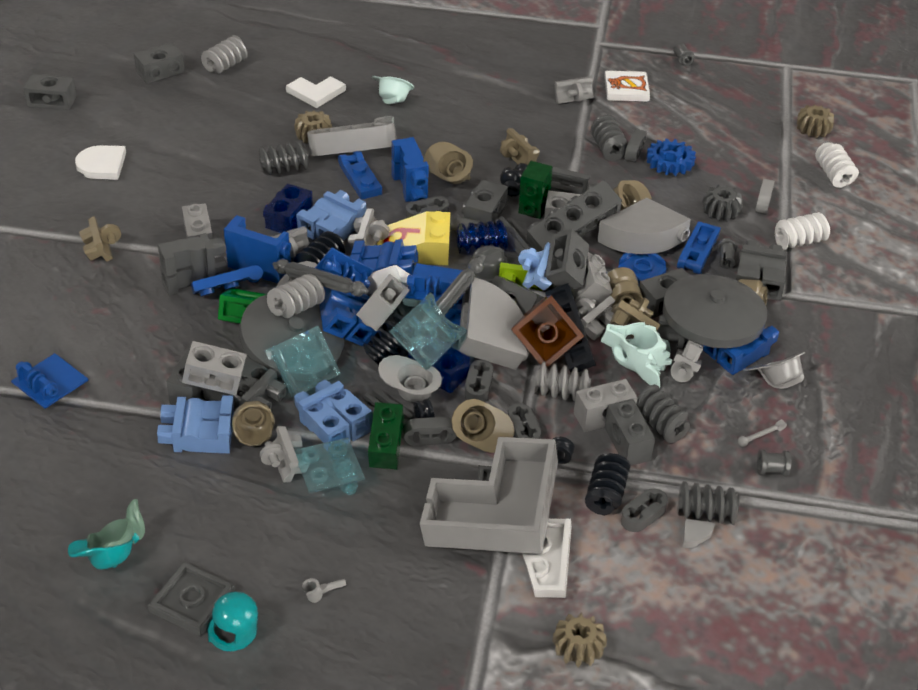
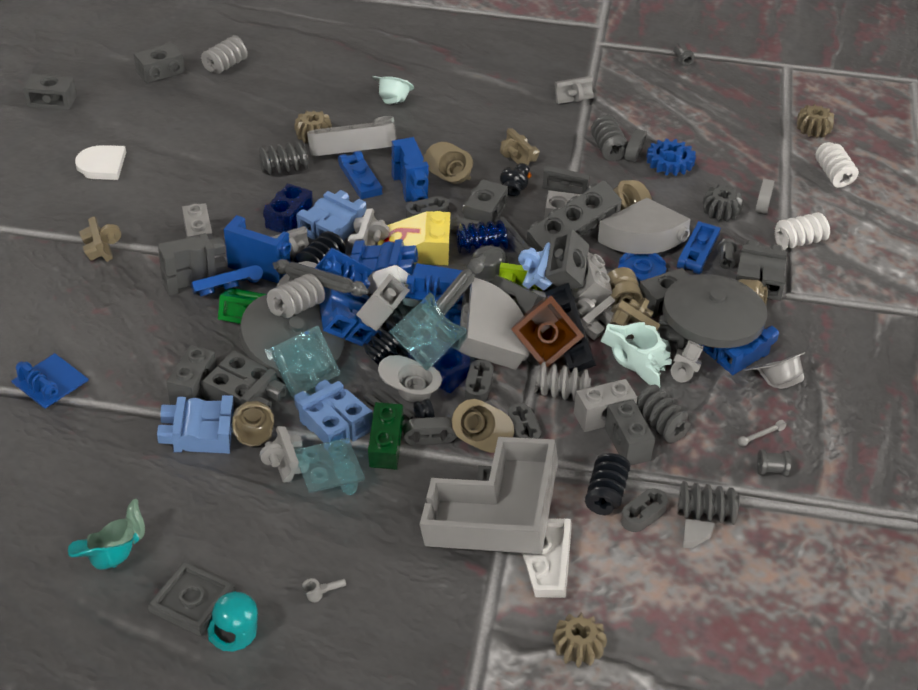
light grey brick [182,341,247,395] -> none
white tile [286,76,346,108] -> none
dark green brick [518,161,553,219] -> none
black bush [553,437,575,464] -> none
white tile [604,71,650,102] -> none

